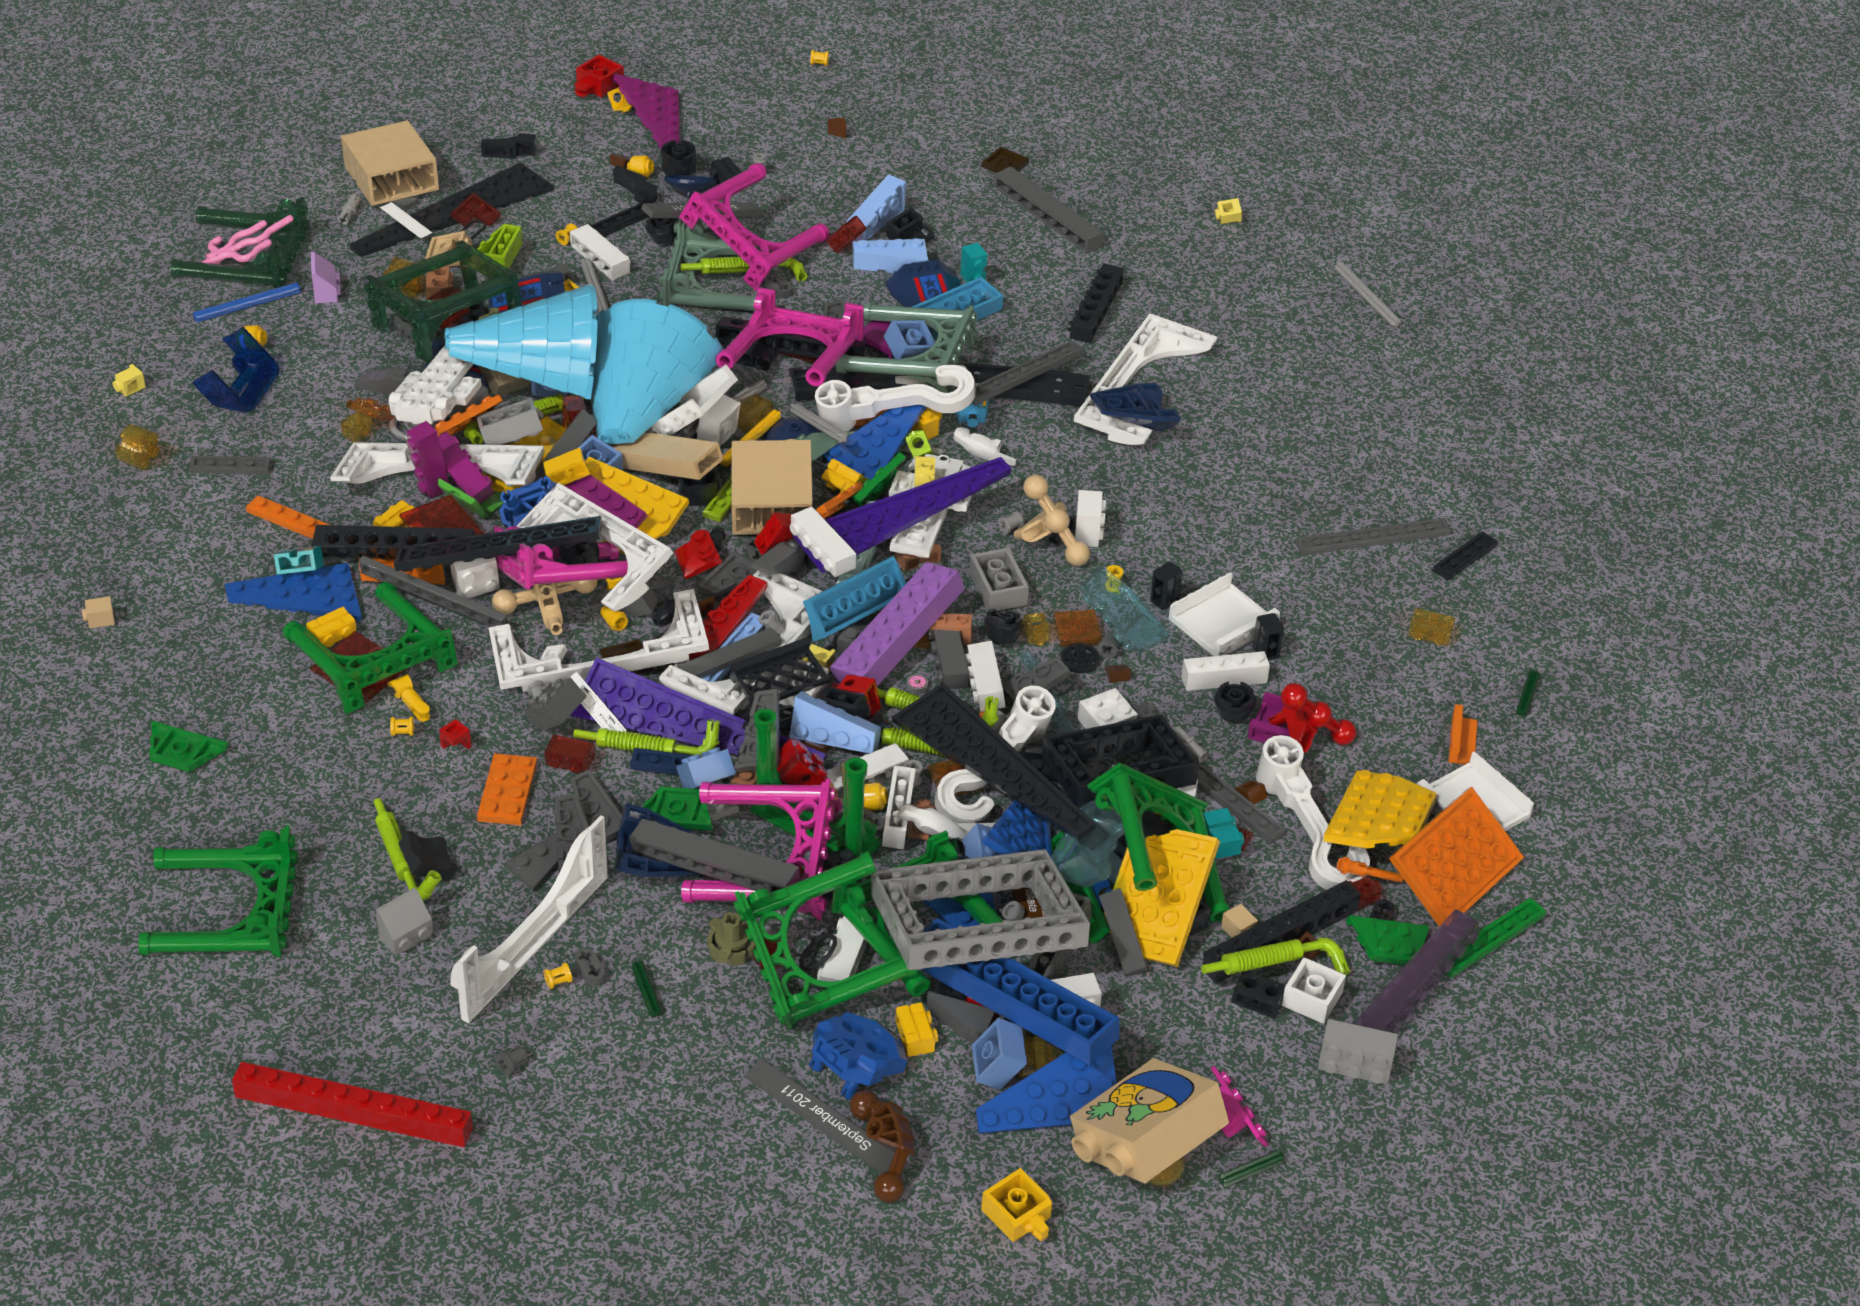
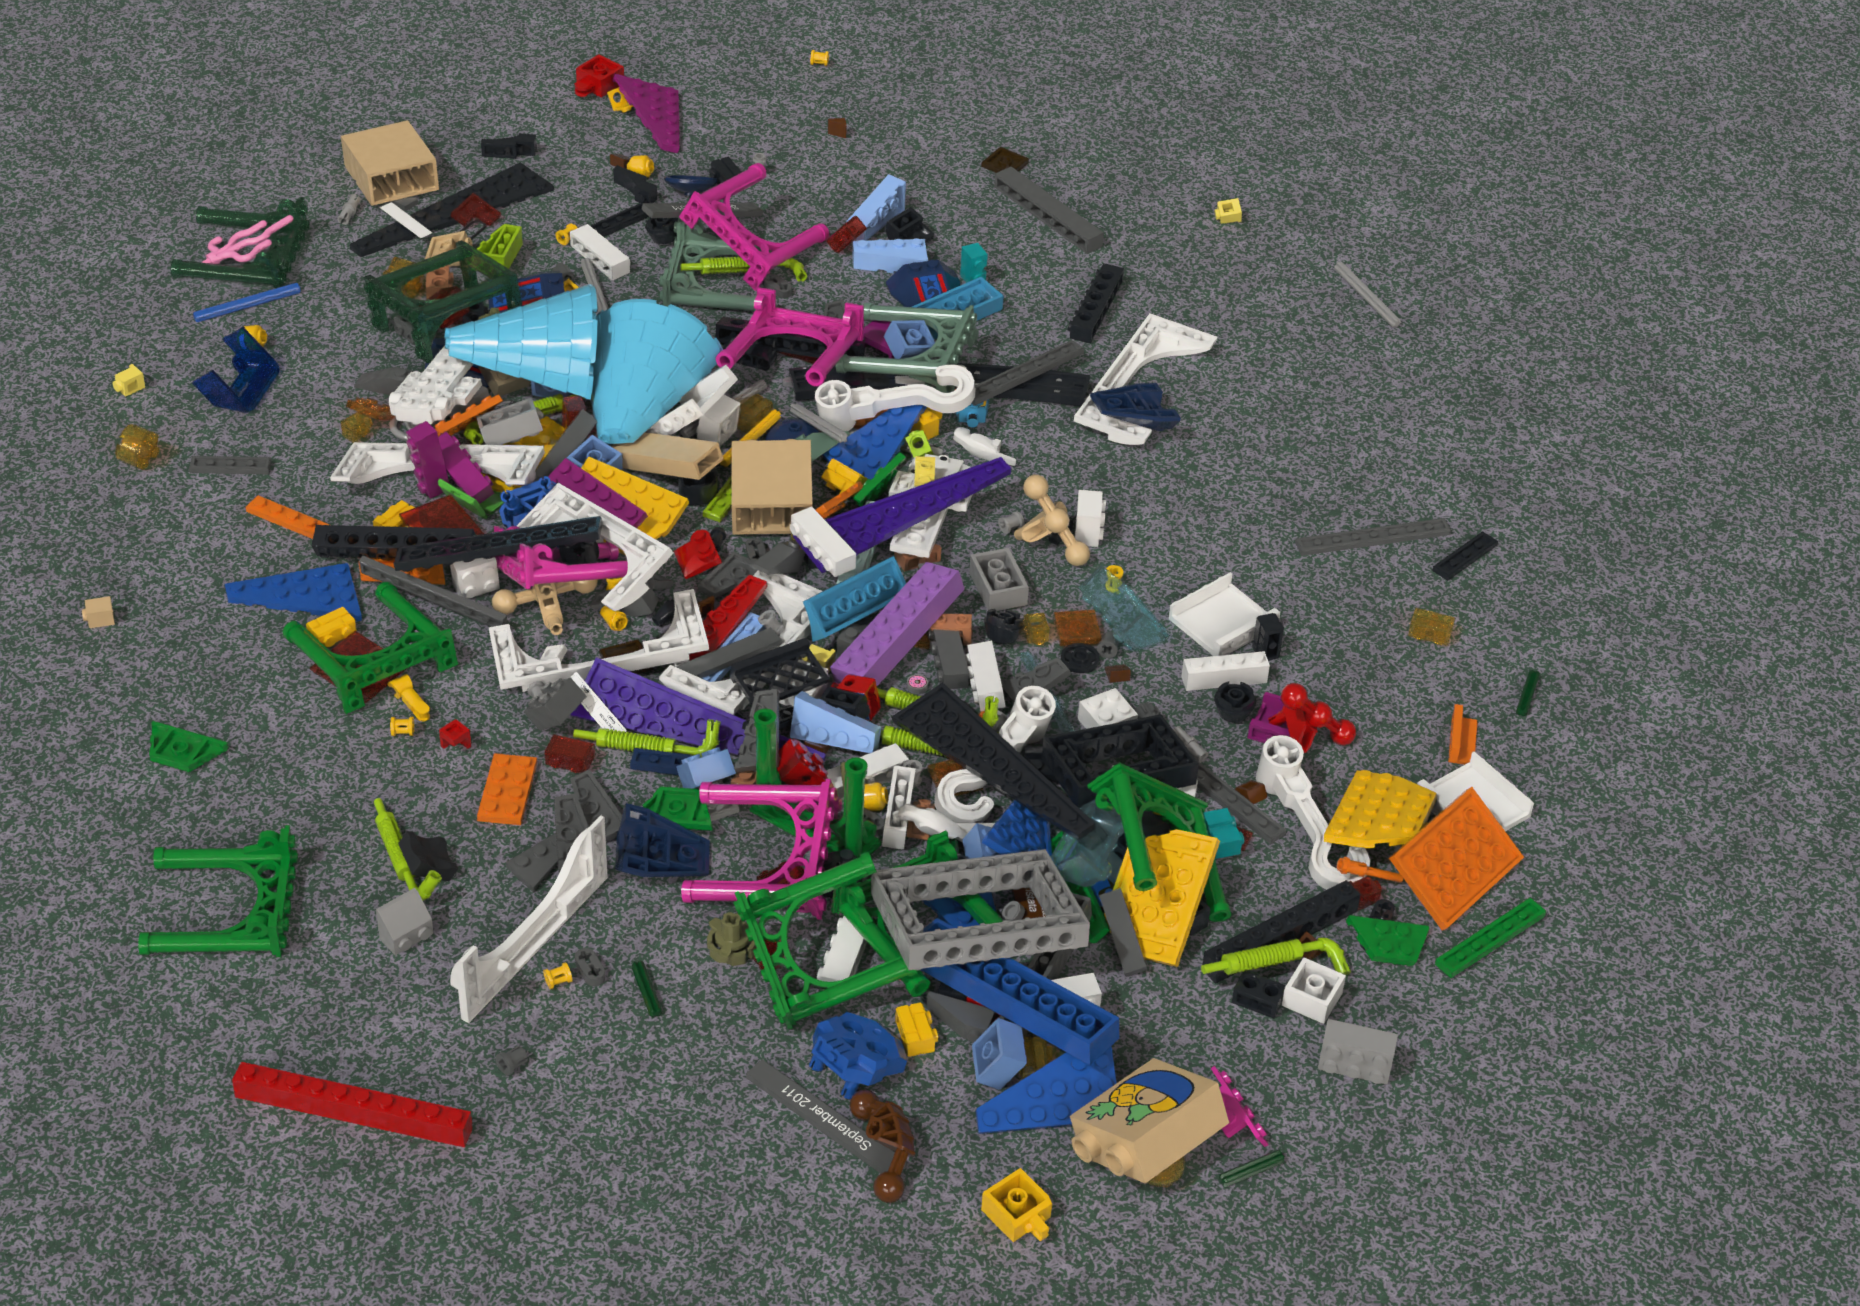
teal brick [274,546,324,575] -> none
lavender slope [311,252,341,303] -> none
yellow hinge [543,447,590,485] -> none
dark grey brick [629,819,802,893] -> none
black brick [661,140,696,175] -> none
red brick [754,512,793,555] -> none
black piece [799,934,837,971] -> none
black piece [867,711,892,729] -> none
black brick [1150,561,1183,610] -> none
tan brick [1221,904,1258,938] -> none
clear purple brick [1354,909,1479,1033] -> none

